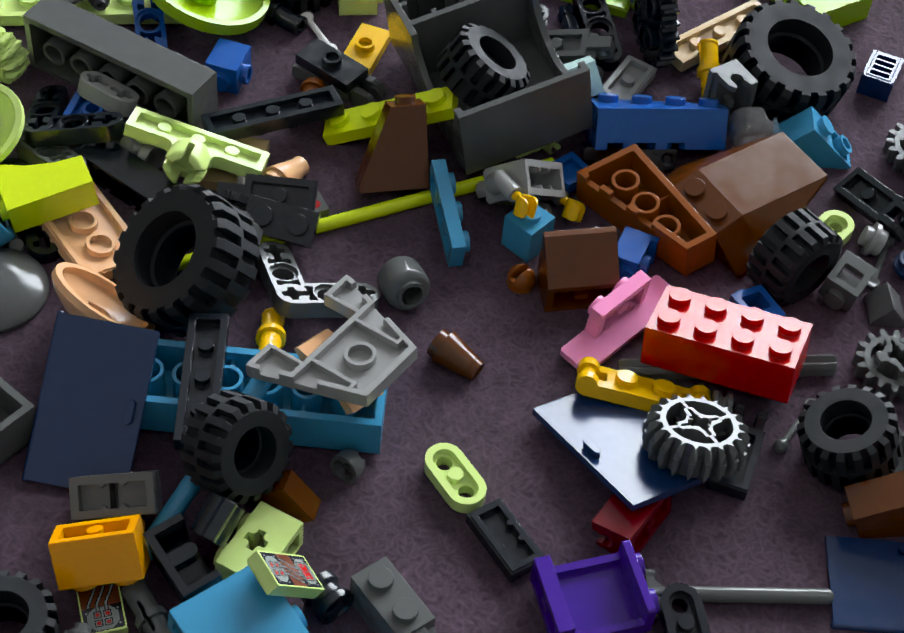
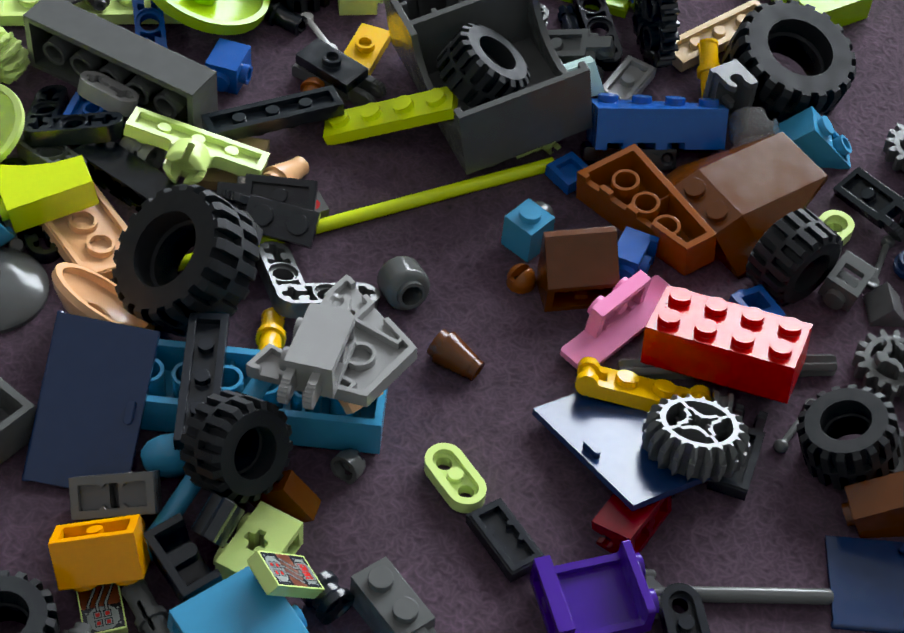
reddish brown slope [355,94,430,193] -> none
dark azure plate [429,159,470,267] -> none
light grey torso [476,158,585,222] -> none
dark blue slope [856,50,904,102] -> none
light grey plate [858,222,889,257] -> none
none -> dark azure hair [141,433,186,478]
none -> light grey hinge [277,292,356,410]

